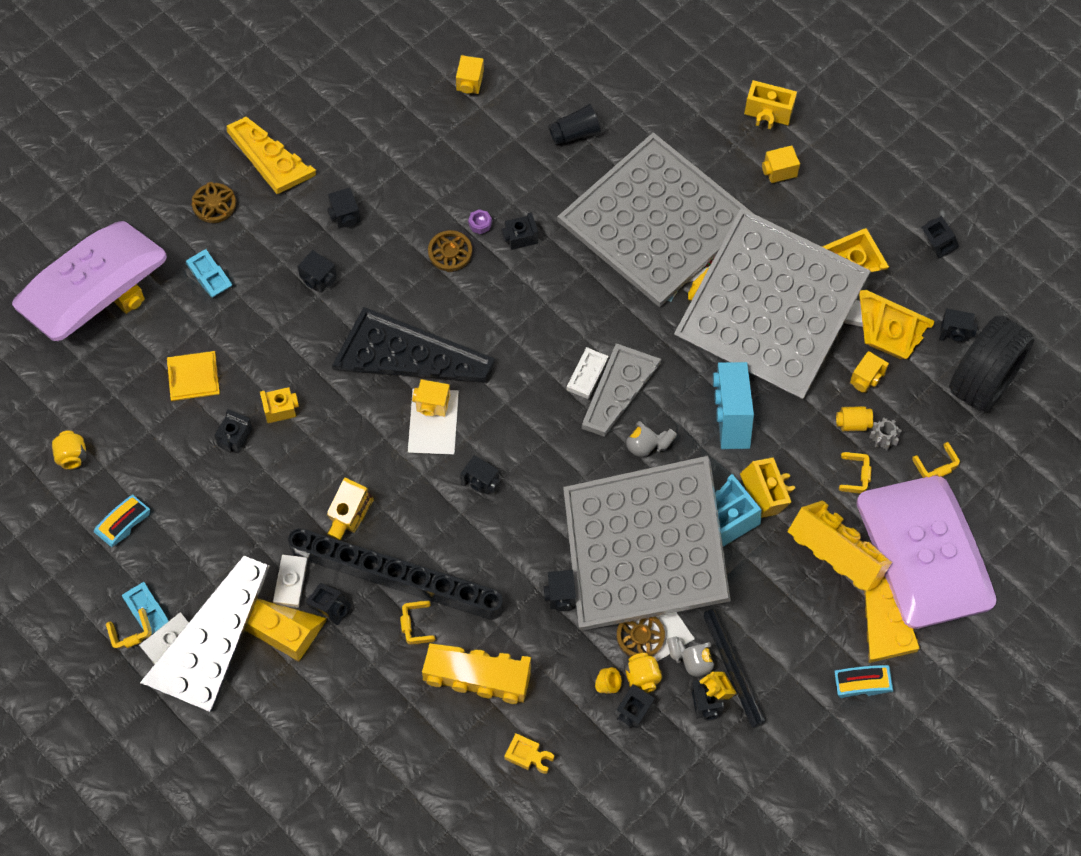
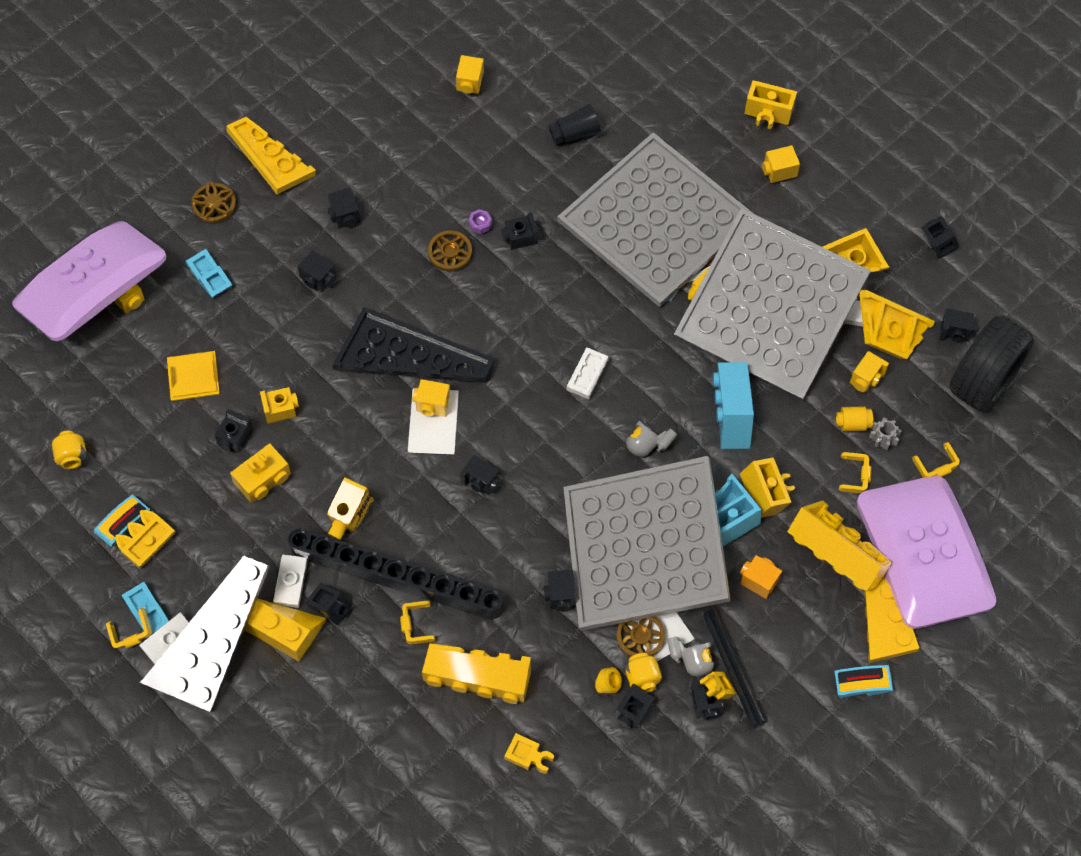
light grey wing [582,344,661,437] -> none
none -> yellow plate [116,510,175,569]
none -> yellow brick [230,443,291,504]
none -> light orange brick [740,555,782,600]

